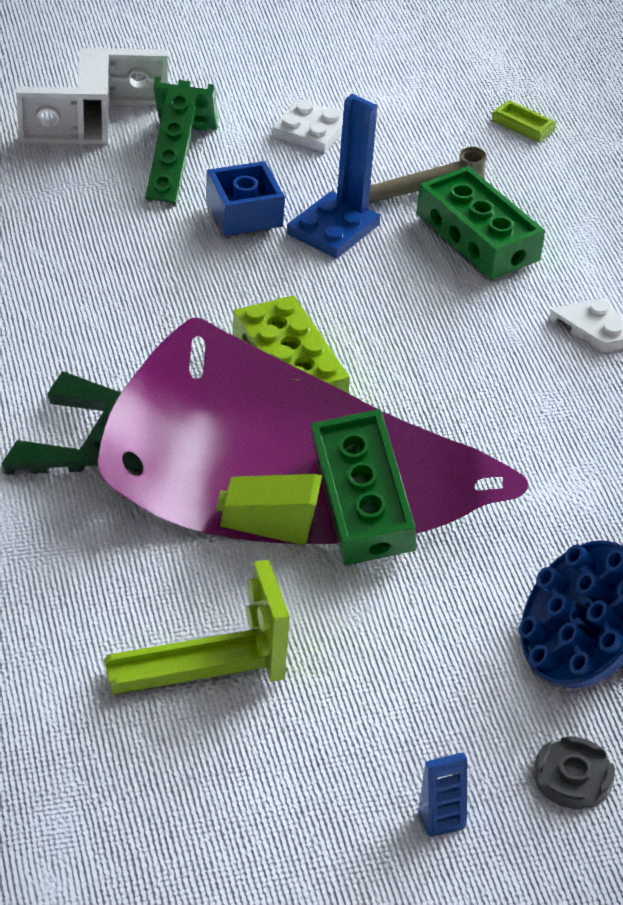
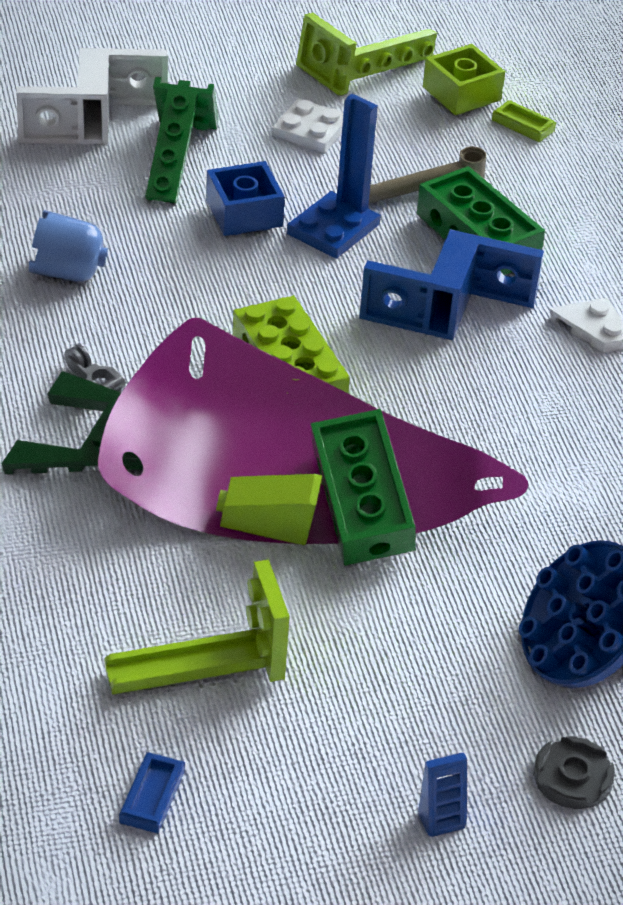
none -> medium blue cylinder [29,210,108,282]
none -> flat silver piece [64,344,126,391]
none -> blue tile [119,752,185,834]
none -> lime bracket [296,12,437,96]
none -> blue bracket [359,229,544,341]
none -> lime brick [423,44,506,115]

